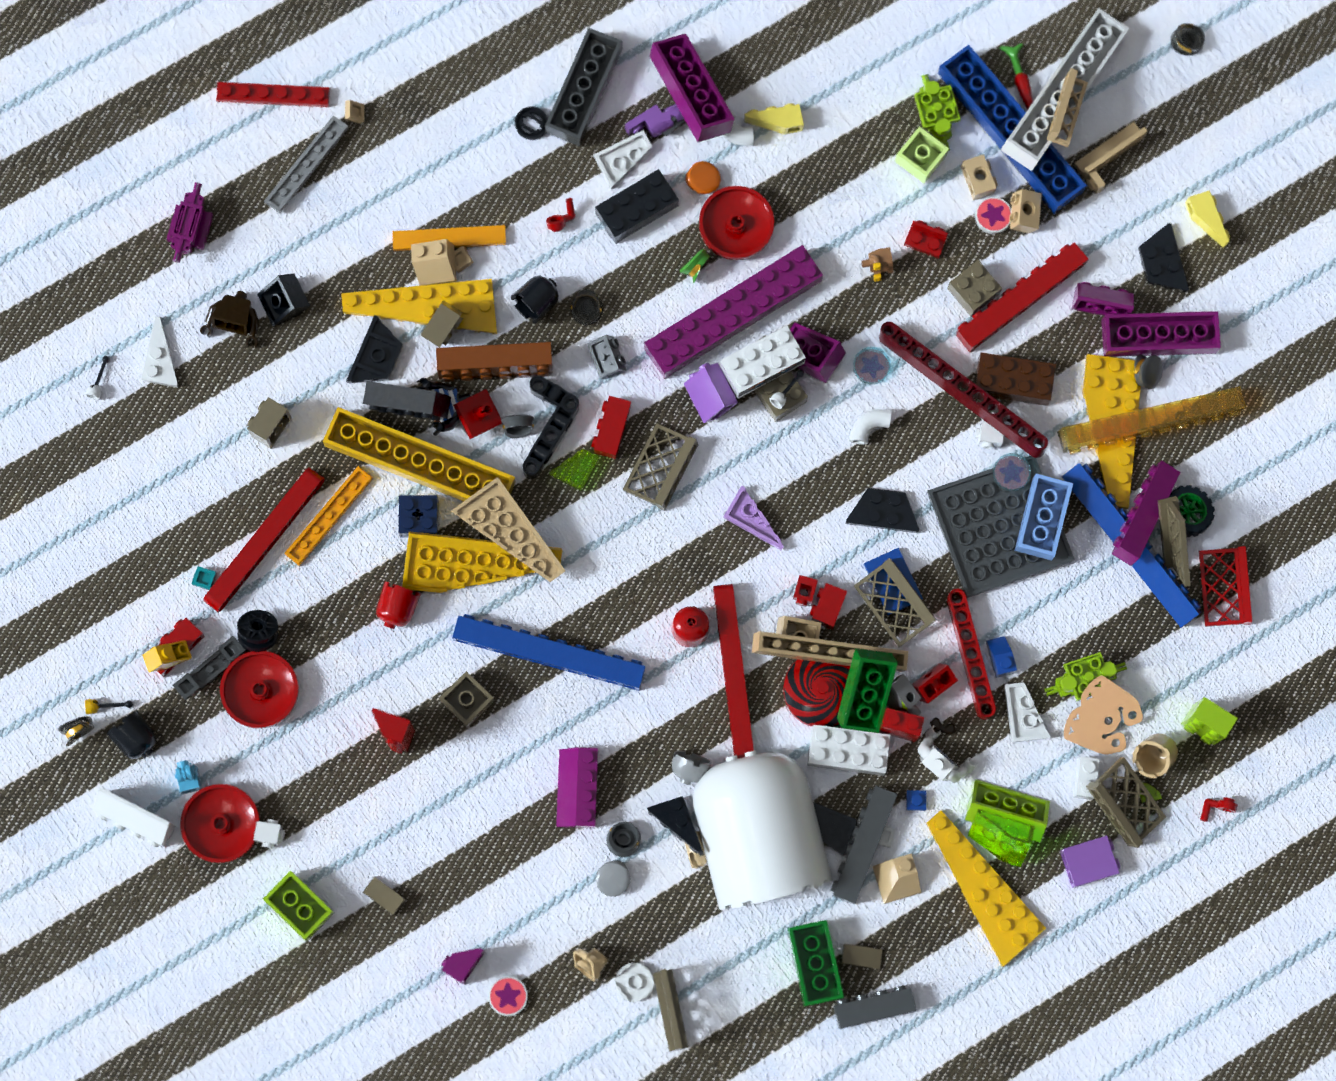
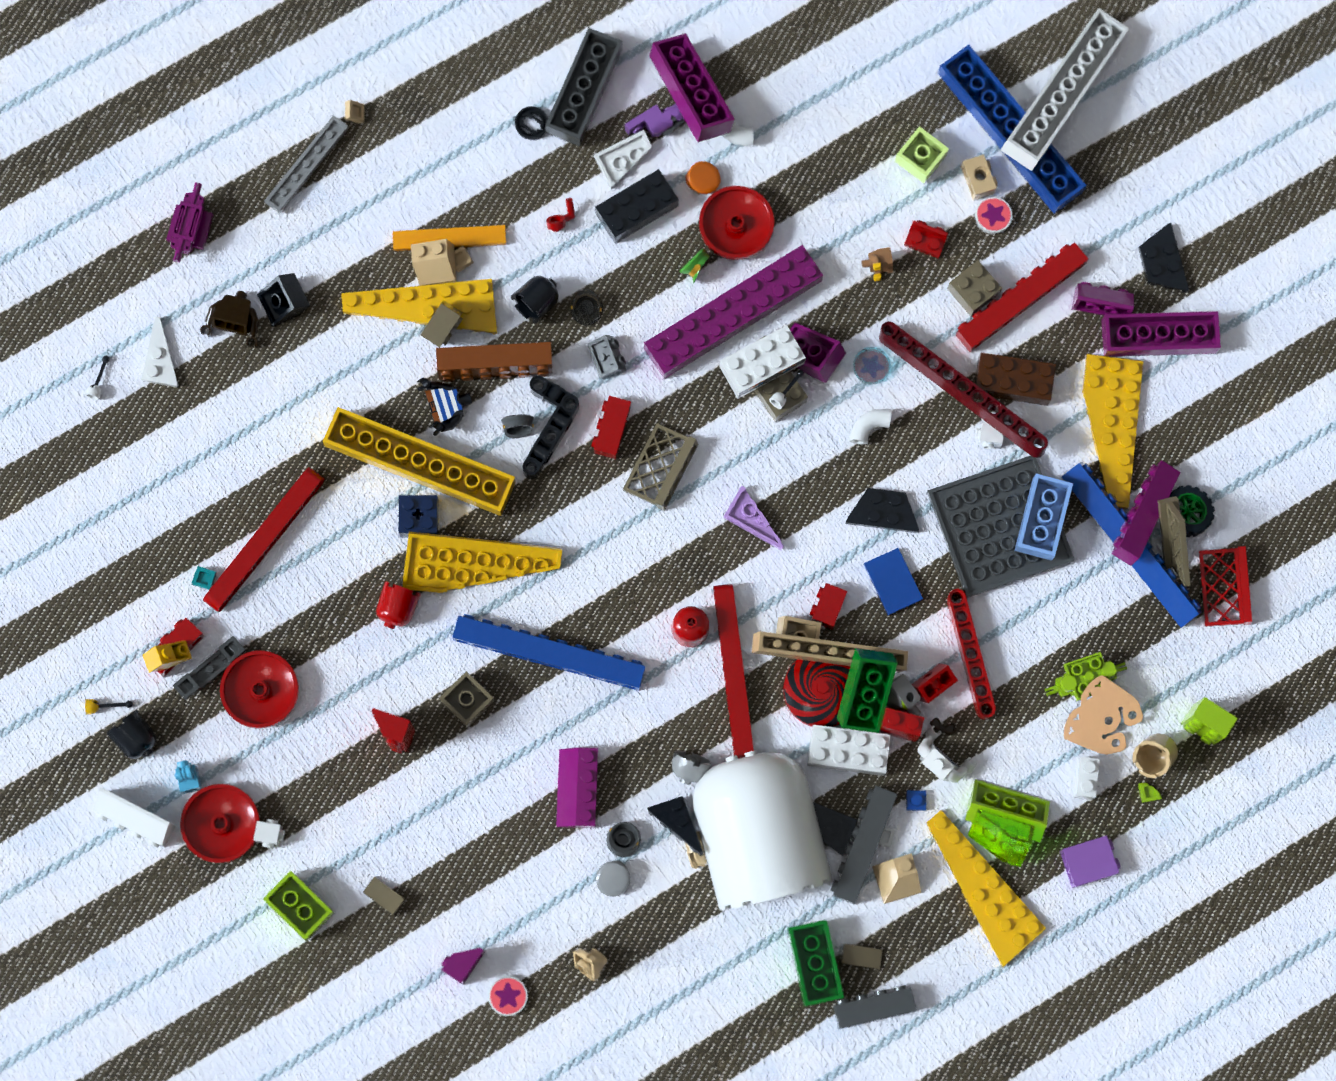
clear smoke piece [58,716,94,747] -> none
red plate [216,82,330,108] -> none
black wheel [237,610,278,652] -> none
dark tan brick [247,397,292,449] -> none
light orange tile [284,466,373,566] -> none
black wing [346,315,403,383] -> none
black brick [363,381,451,421] -> none
tan wing [451,477,566,582] -> none
red tile [453,389,502,439] -> none
clear neon green wing [549,448,599,492] -> none
white tile [615,963,654,1002] -> none
dark tan fence [653,969,689,1052] -> none
medium lavender brick [684,363,738,423] -> none
light yellow slope [744,103,804,134] -> none
red brick [793,575,818,607] -> none
dark tan fence [854,558,937,648] -> none
lime piece [914,74,961,151] -> none
blue slope [986,636,1017,678] -> none
clear light blue tile [993,453,1031,491] -> none
piece [1000,44,1033,110] -> none
white wing [1004,682,1051,743] -> none
tan brick [1009,189,1042,234] -> none
tan fence [1046,68,1088,147] -> none
clear yellow brick [1057,386,1246,455] -> none
tan fence [1074,122,1148,179] -> none
tan plate [1086,170,1106,194] -> none
dark tan fence [1086,757,1166,848] -> none
dark grey piece [1134,354,1163,390] -> none
clear smoke piece [1171,23,1205,56] -> none
light yellow slope [1185,190,1230,248] -> none
red plate [1200,797,1238,822] -> none

